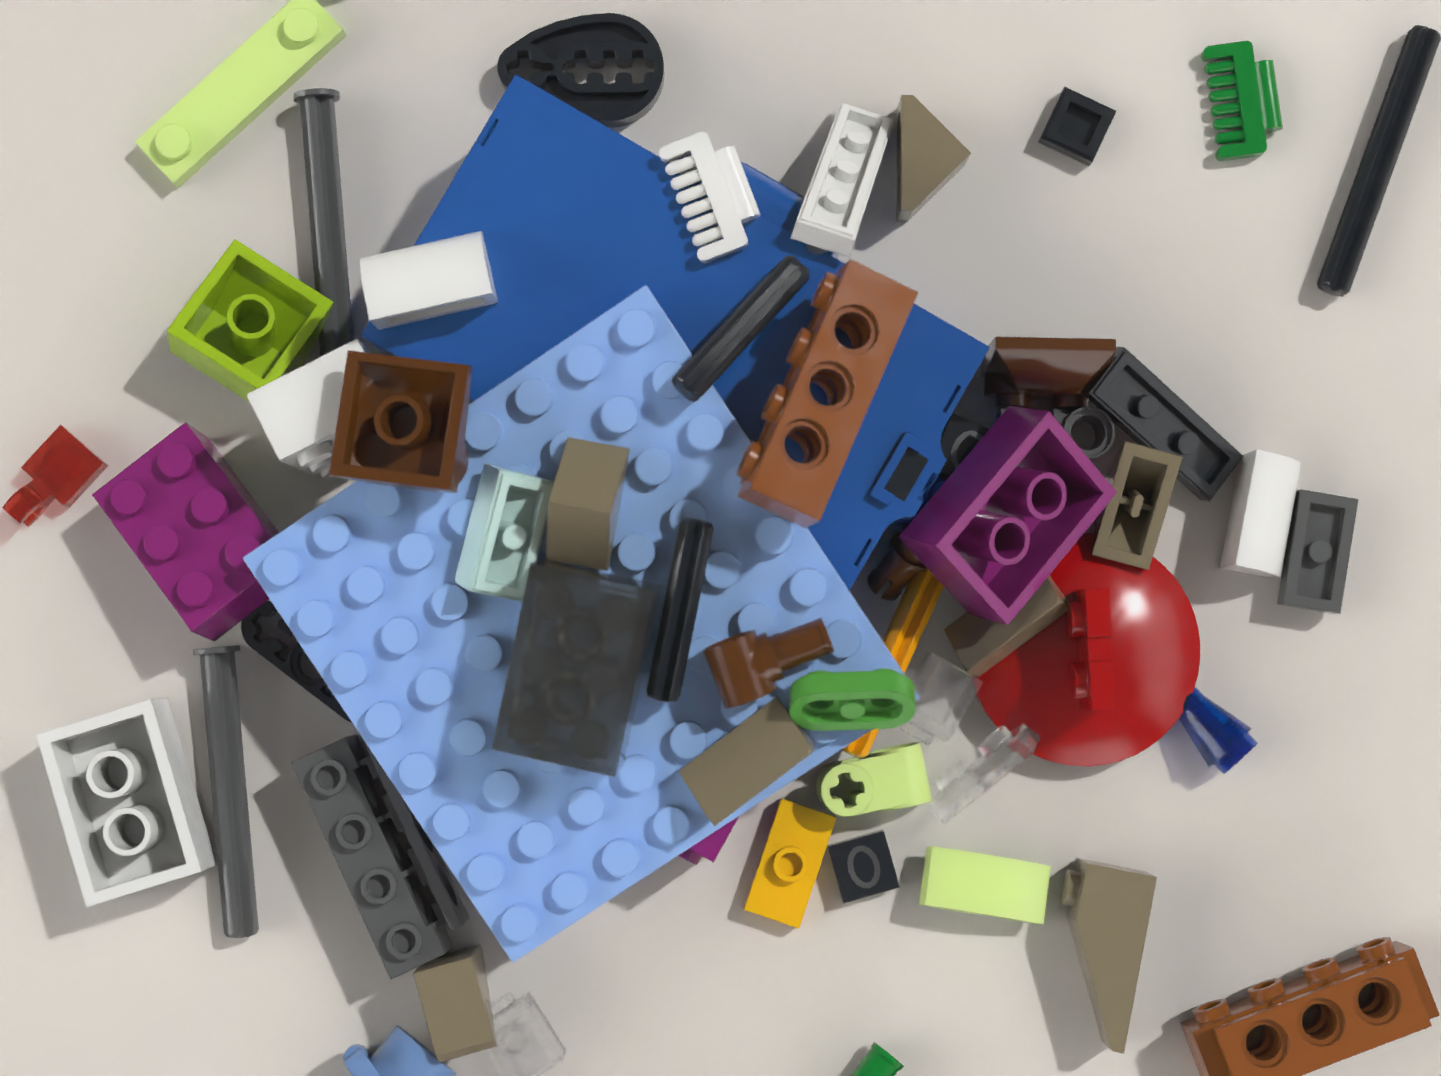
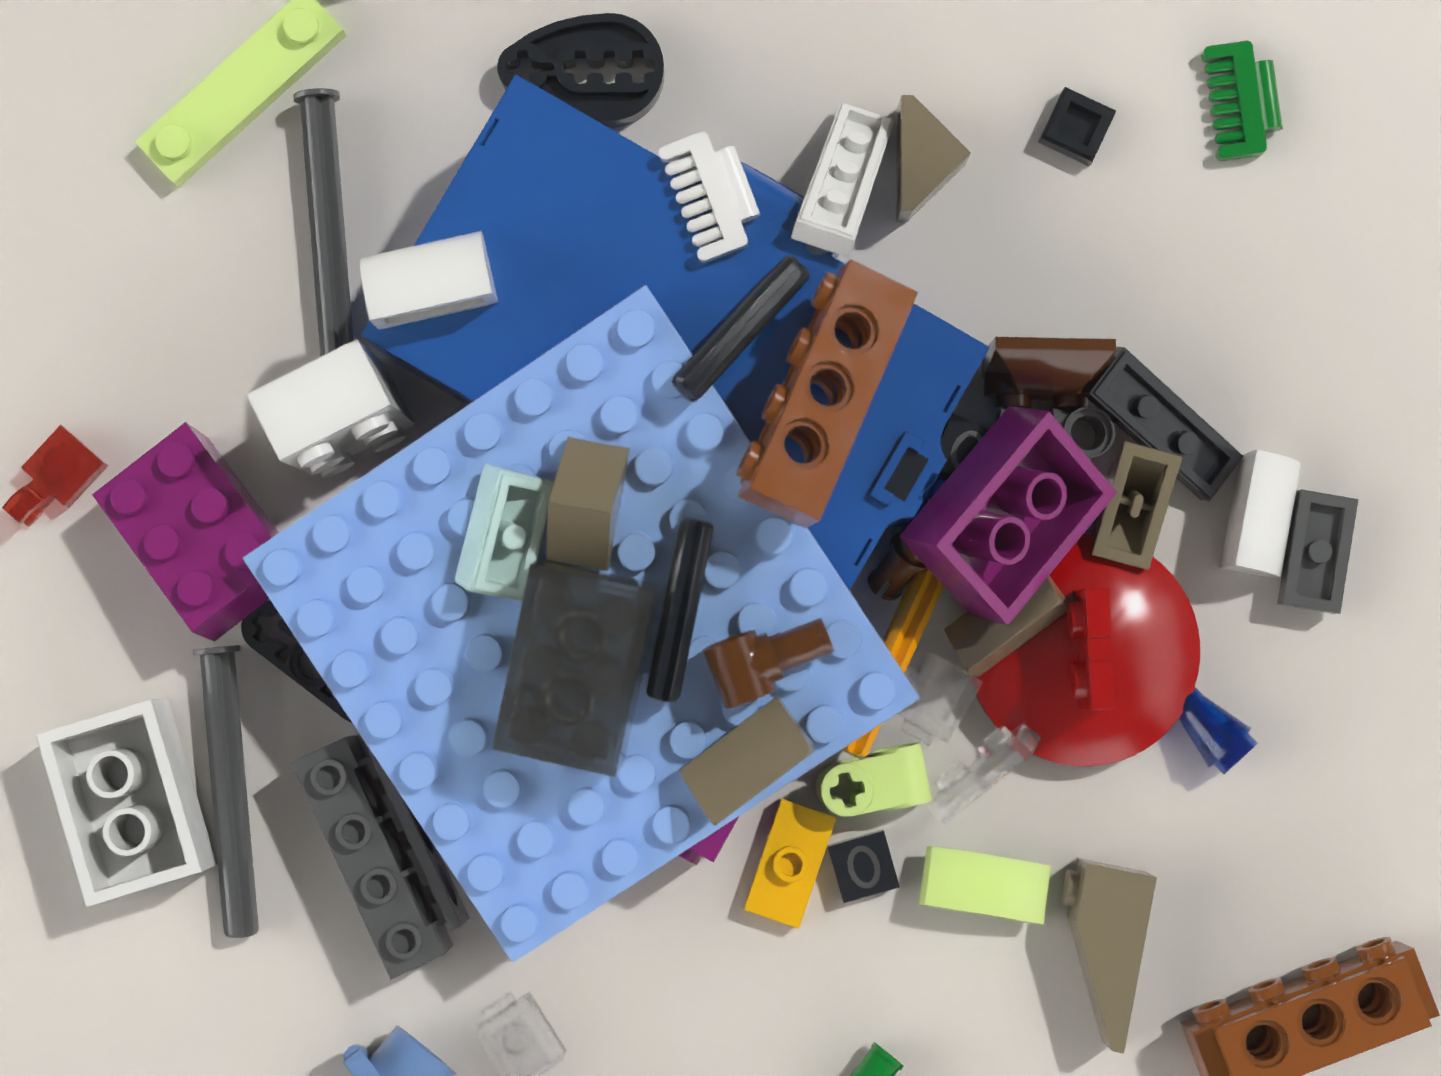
lime slope [167,239,334,403] -> none
reddish brown slope [329,350,472,493] -> none
dark tan slope [413,944,497,1063] -> none
bright green plate [789,668,916,731] -> none
black axle [1317,25,1441,297] -> none

